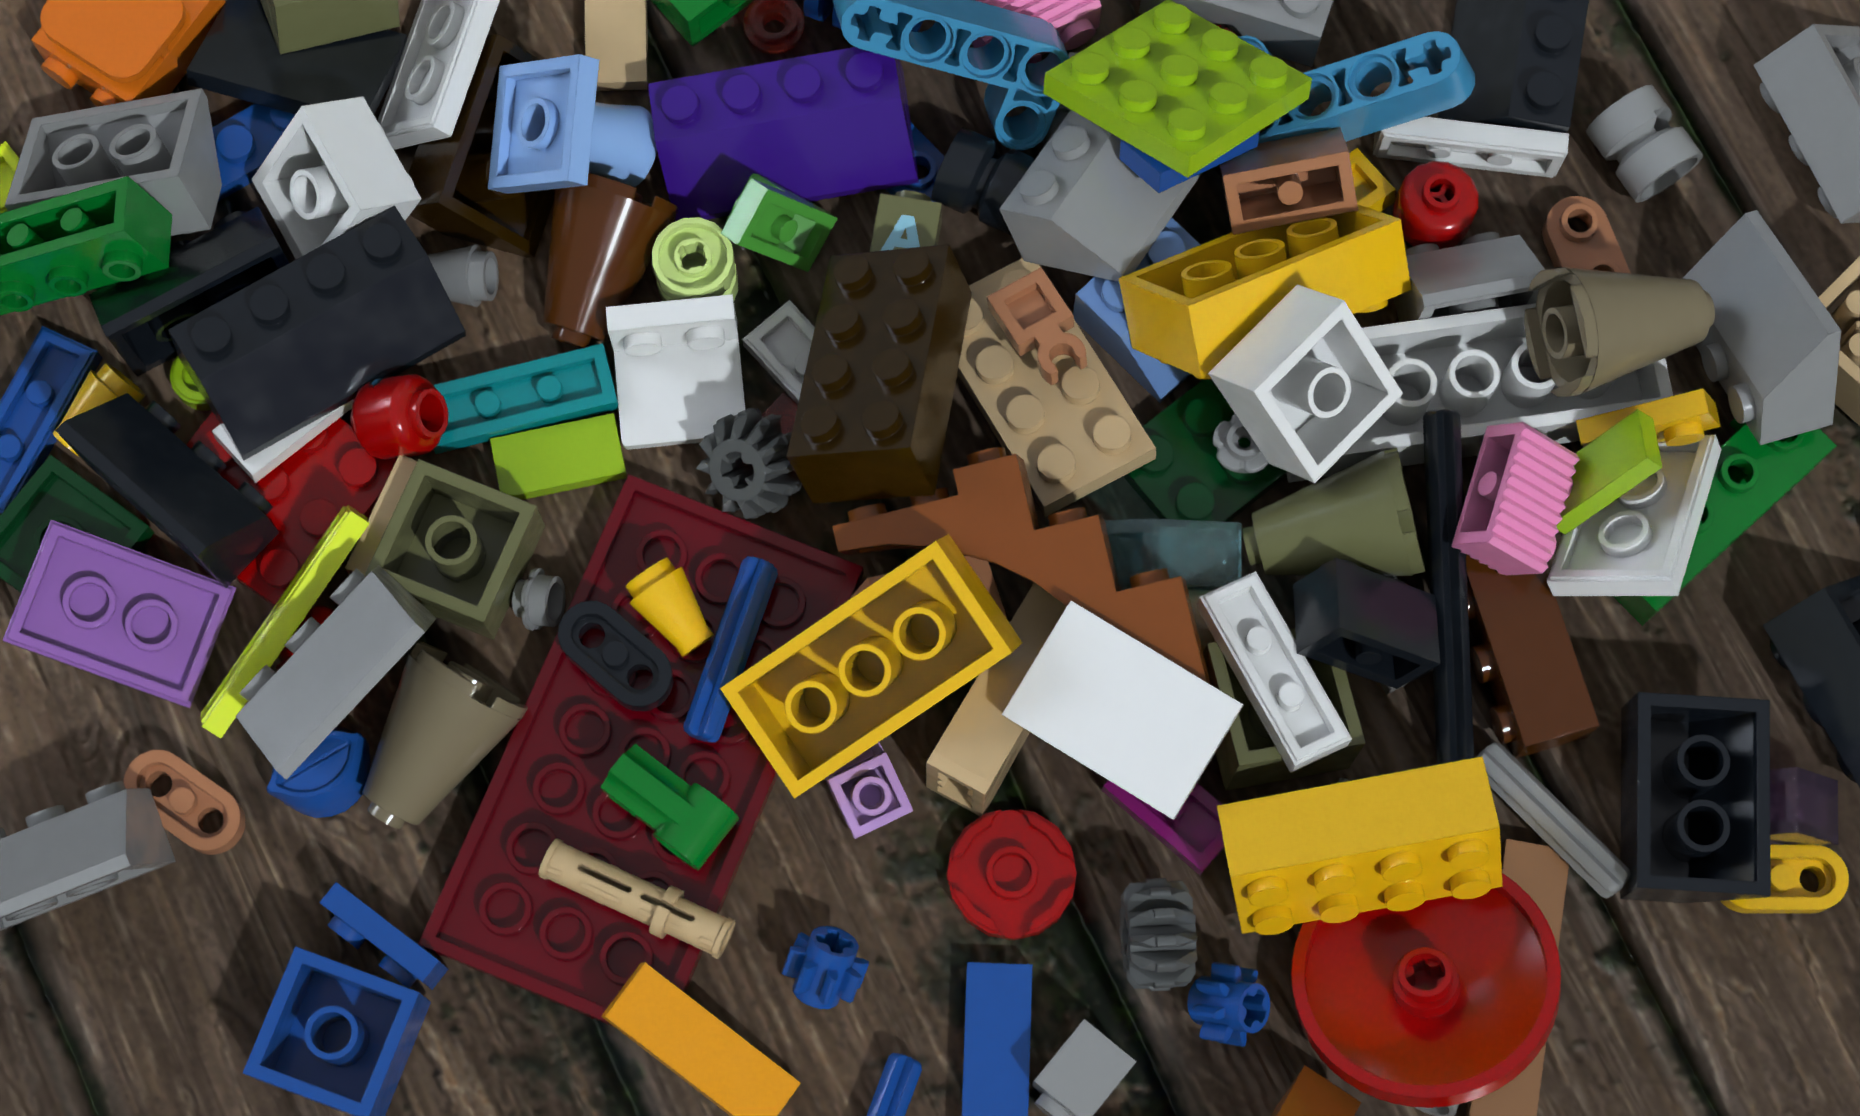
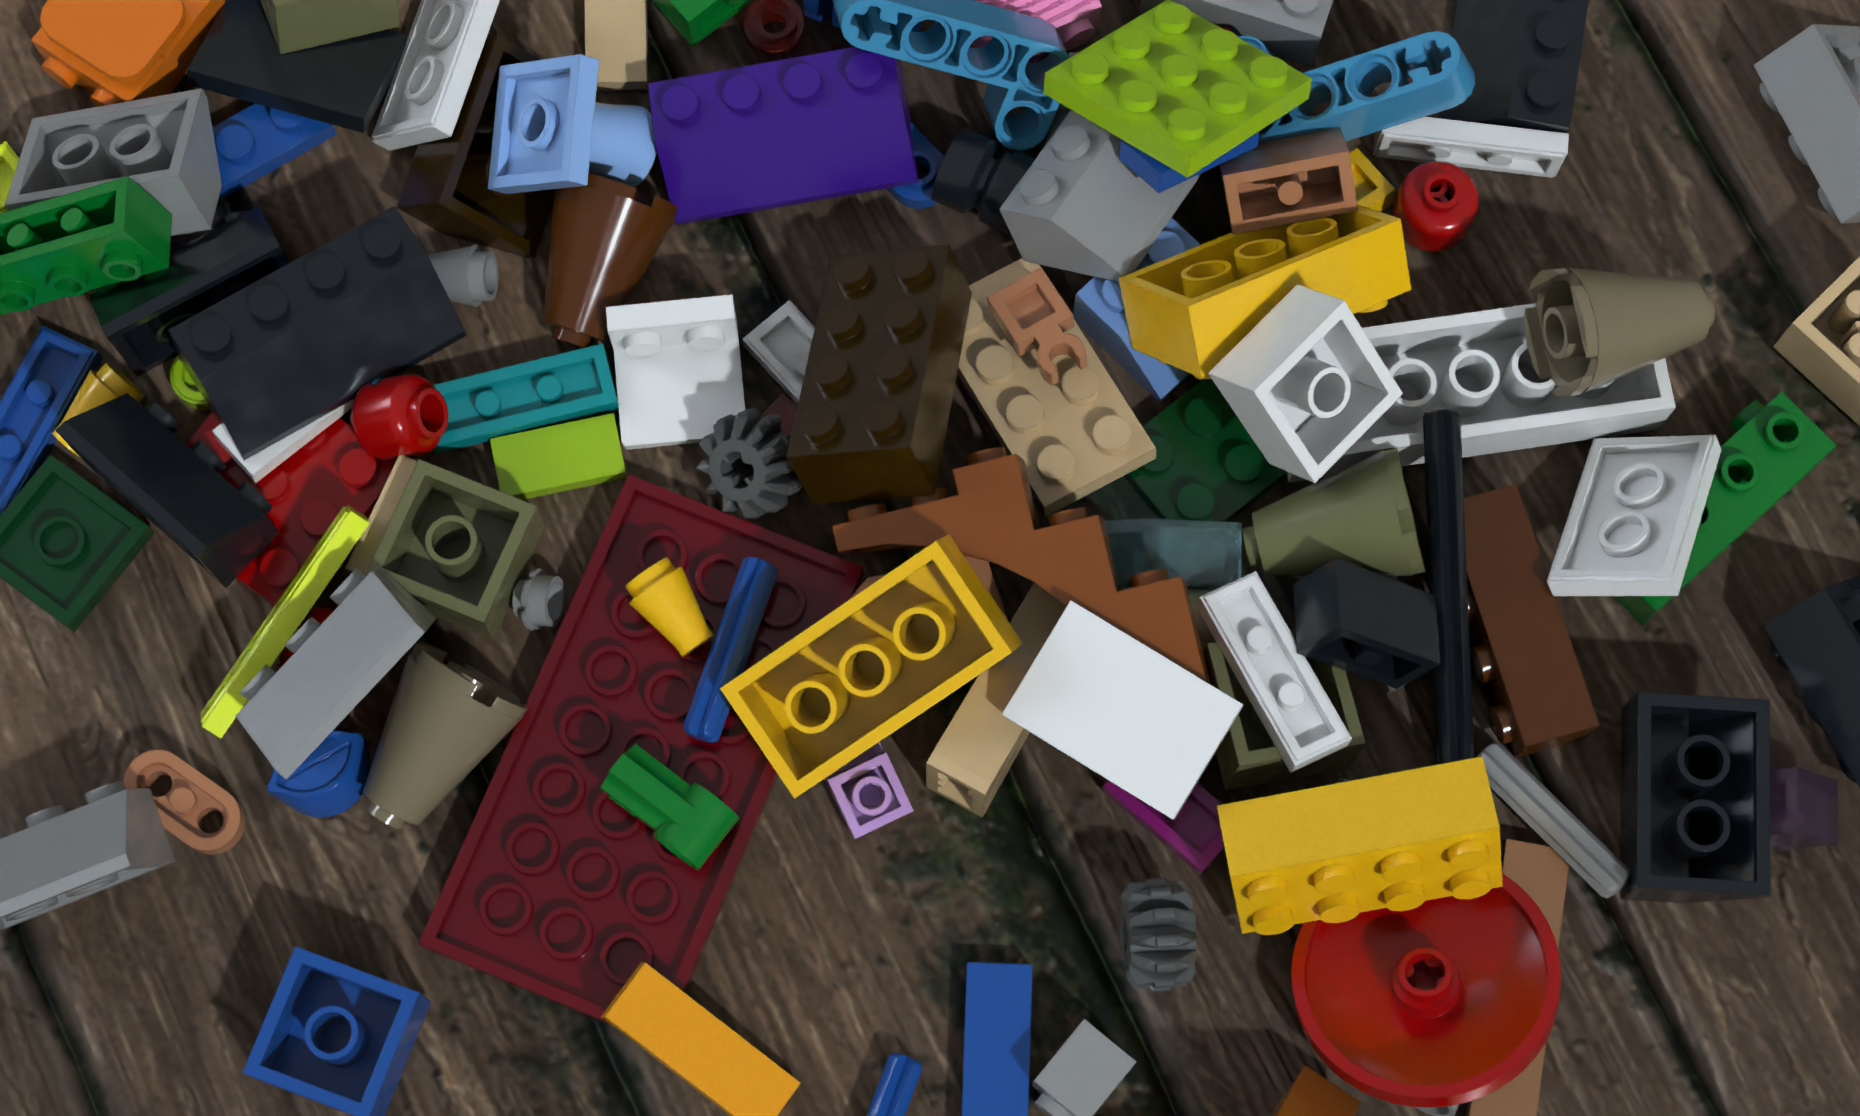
medium lavender tile [2,520,236,709] -> none
white brick [251,96,422,259] -> none
blue plate [319,882,448,990] -> none
tan pin [538,838,736,959] -> none
black plate [558,601,674,712] -> none
yellowish green wheel [652,217,738,301] -> none
bright green slope [720,173,838,272] -> none
blue gear [781,926,869,1009] -> none
olive brick [870,190,942,252] -> none
red tile [947,809,1077,940] -> none
blue gear [1187,962,1270,1047] -> none
light grey plate [1212,414,1268,473] -> none
light grey slope [1393,232,1545,322] -> none
bright pink brick [1452,422,1580,575] -> none
nougat plate [1542,196,1631,274] -> none
lime tile [1556,409,1662,535] -> none
yellow plate [1576,388,1721,447] -> none
light grey wheel [1586,85,1703,203] -> none
light grey slope [1683,210,1841,445] -> none
yellow plate [1720,845,1849,913] -> none

